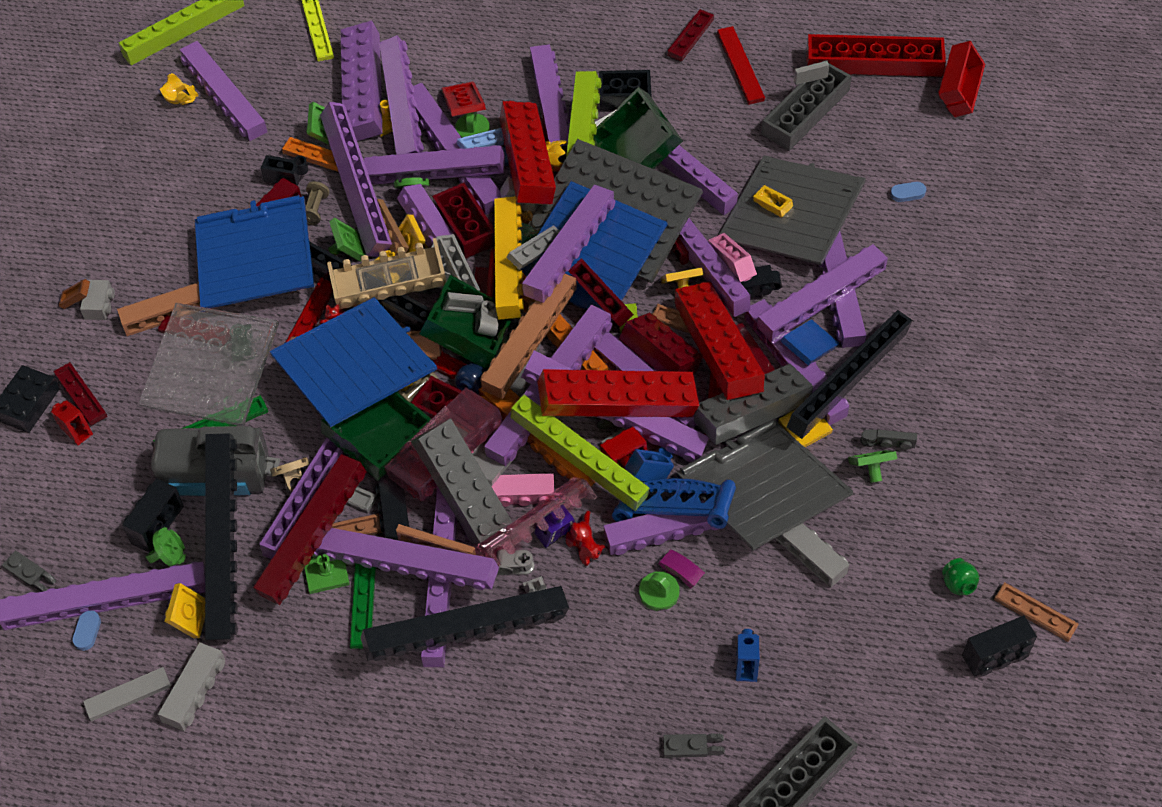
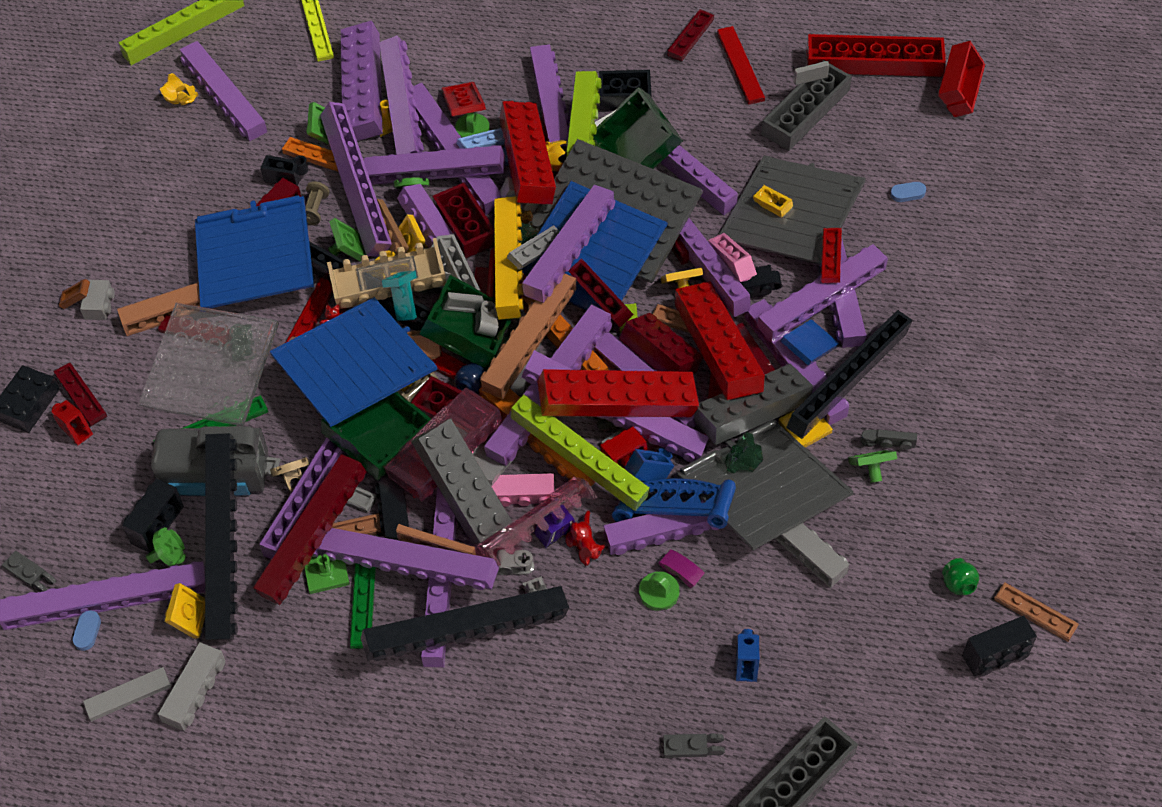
none -> teal bracket [382,270,417,321]
none -> clear green brick [726,432,763,473]
none -> red tile [821,228,842,283]

